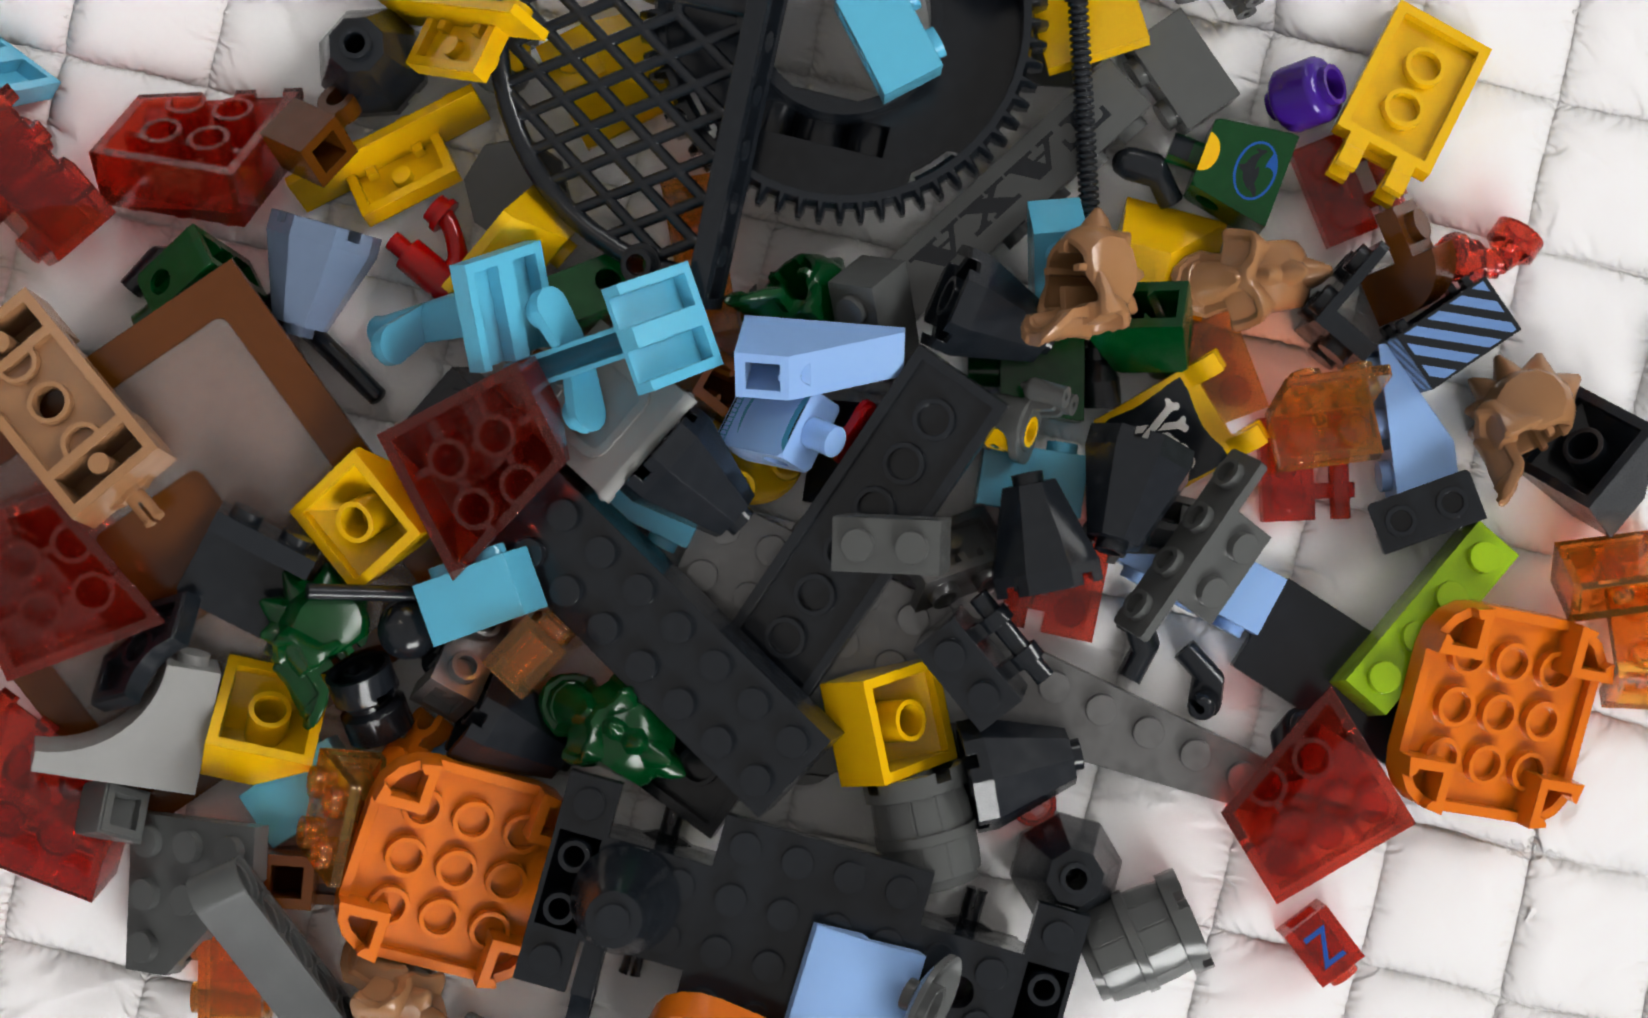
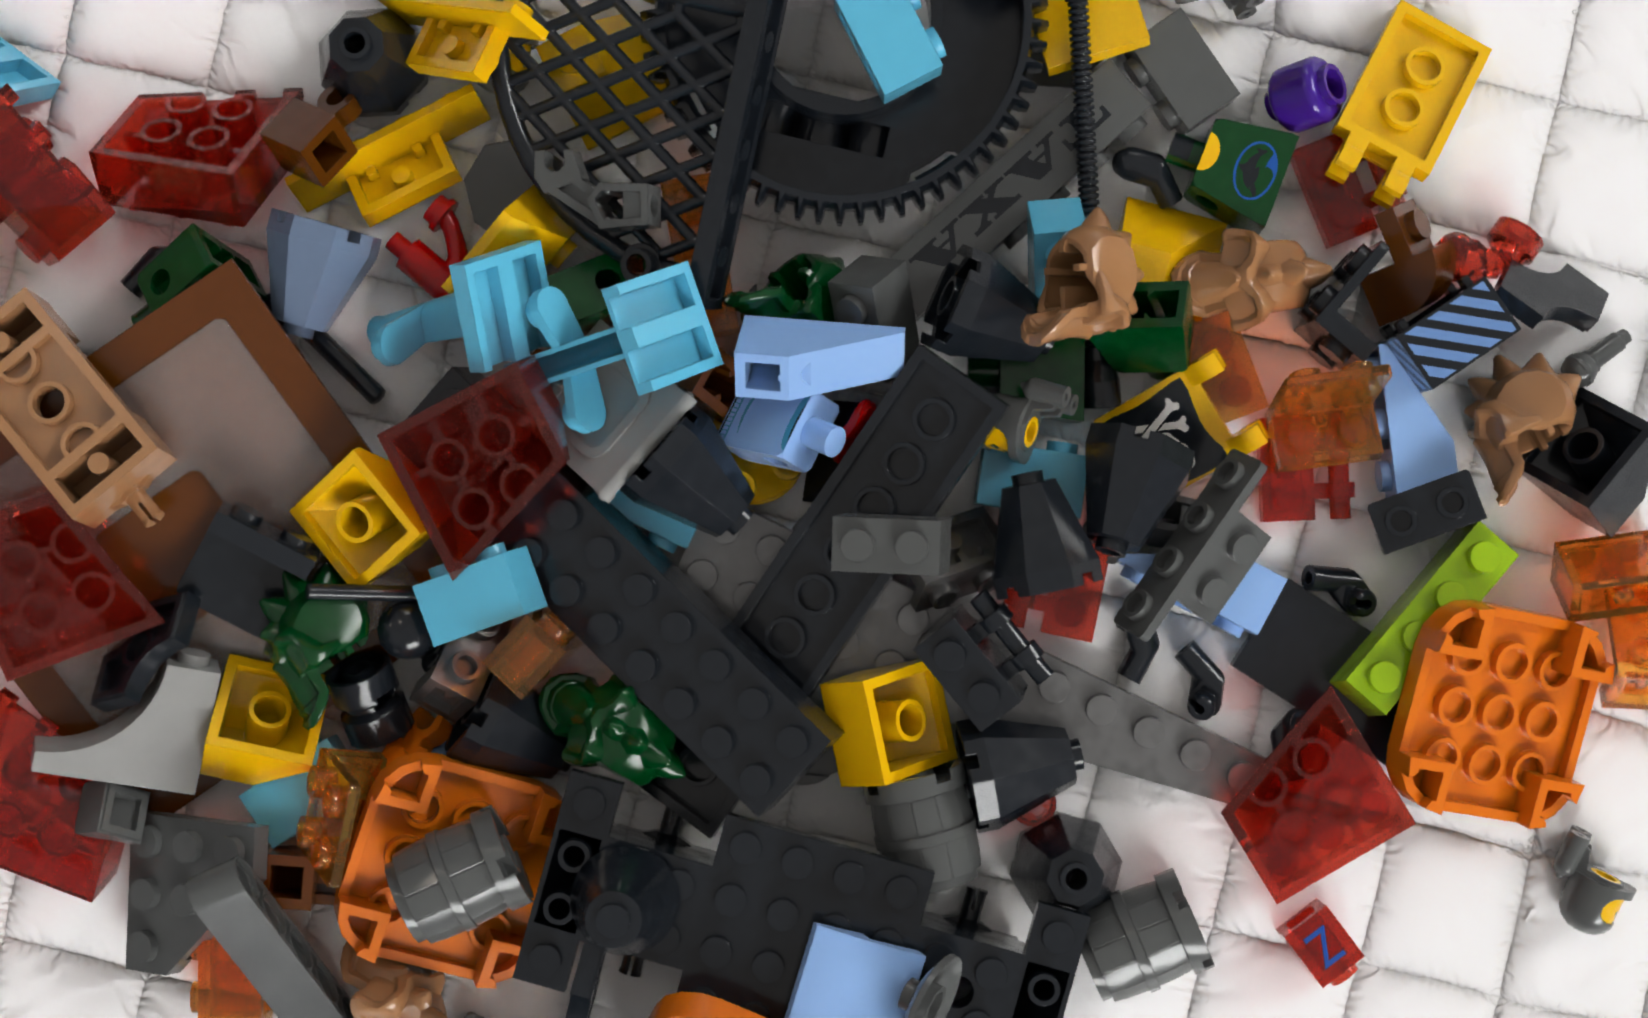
none -> dark grey piece [385,805,534,943]
none -> dark grey piece [534,149,661,232]
none -> black arm [1301,565,1377,617]
none -> black tile [1494,259,1609,332]
none -> dark grey piece [1553,825,1637,935]
none -> dark grey piece [1561,329,1632,388]

